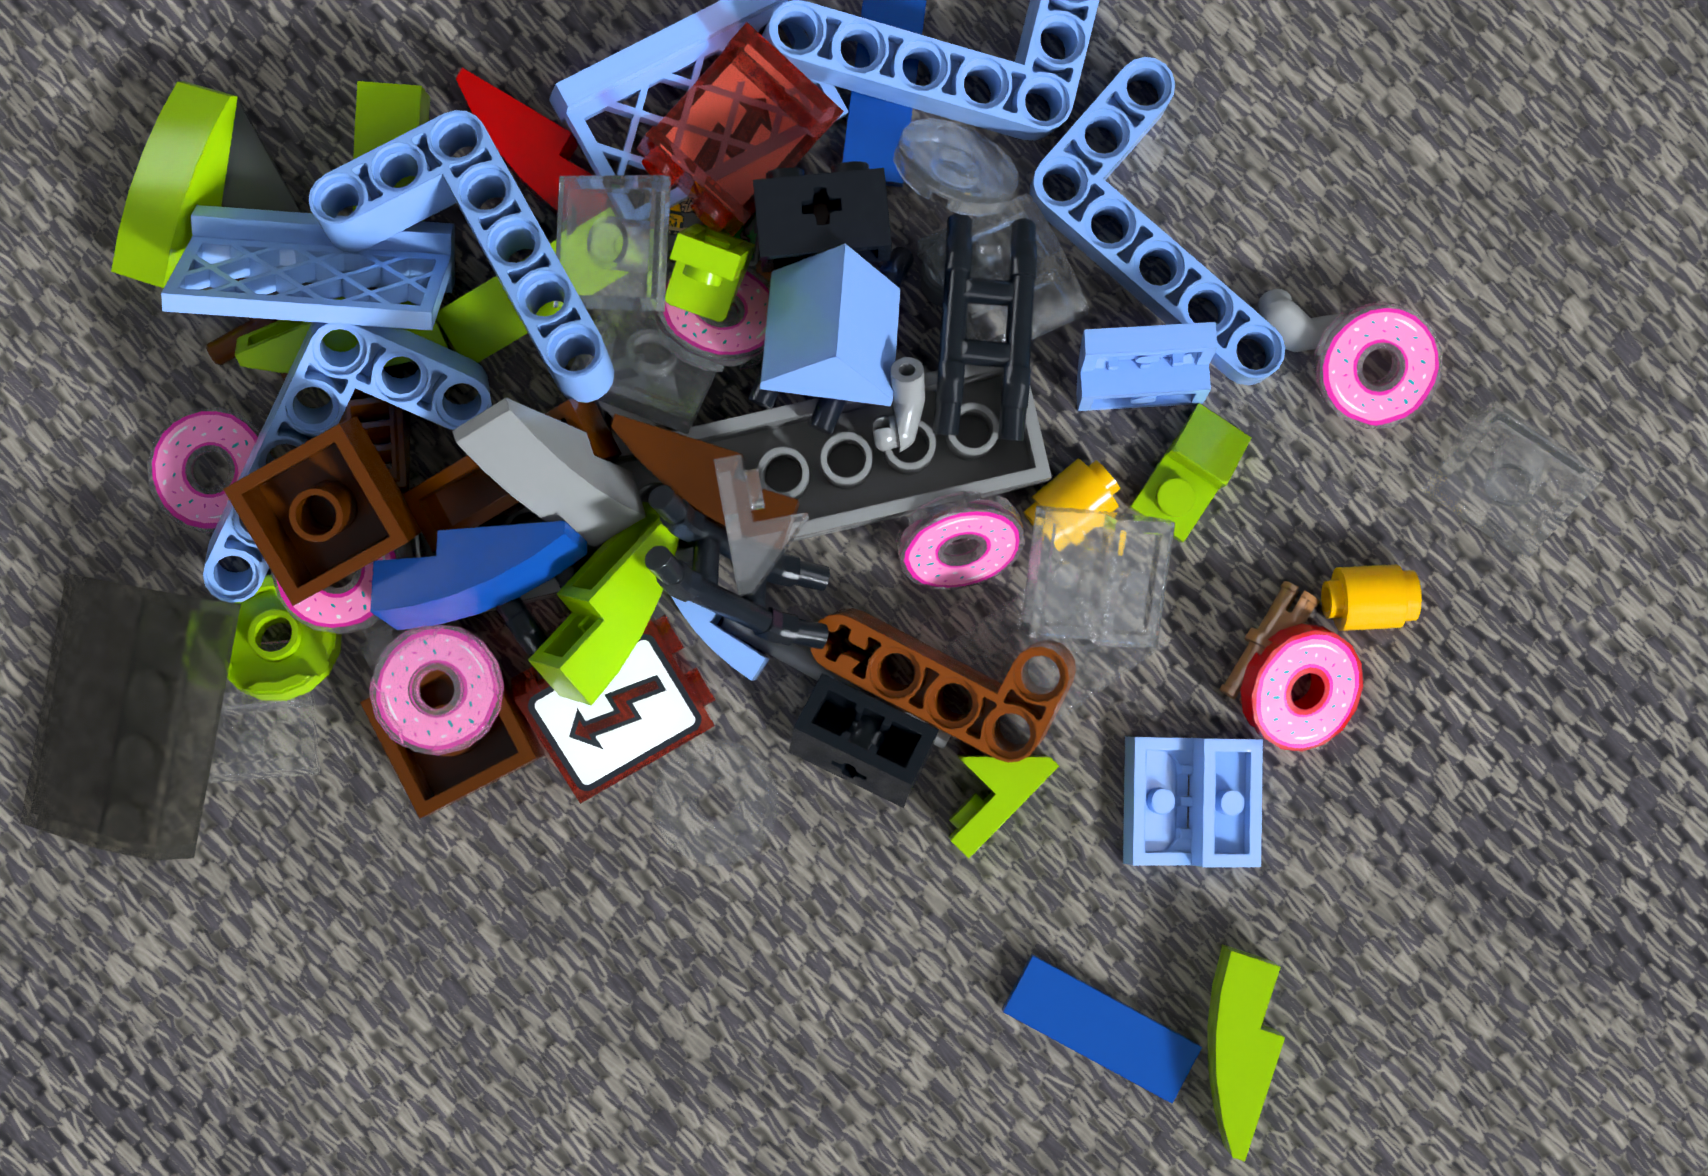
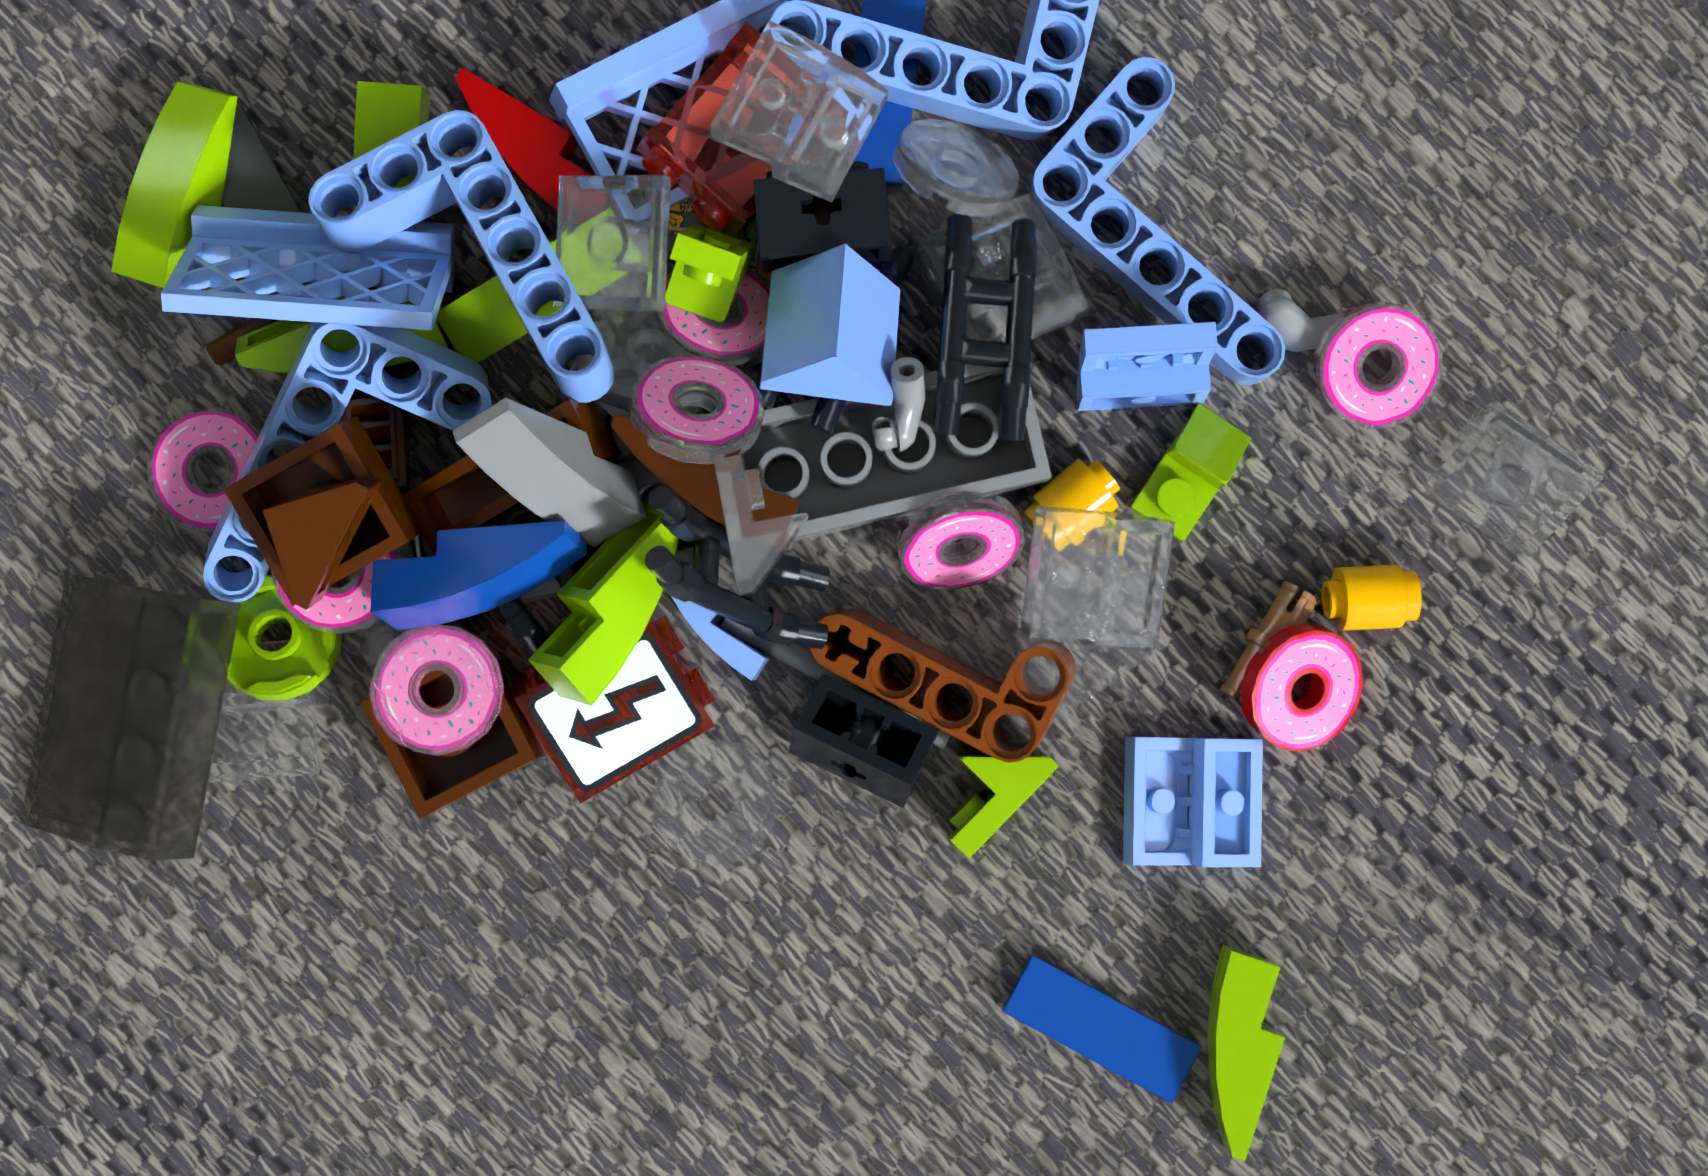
none -> reddish brown slope [263,474,382,610]
none -> tile [630,354,764,465]
none -> clear slope [710,20,888,202]

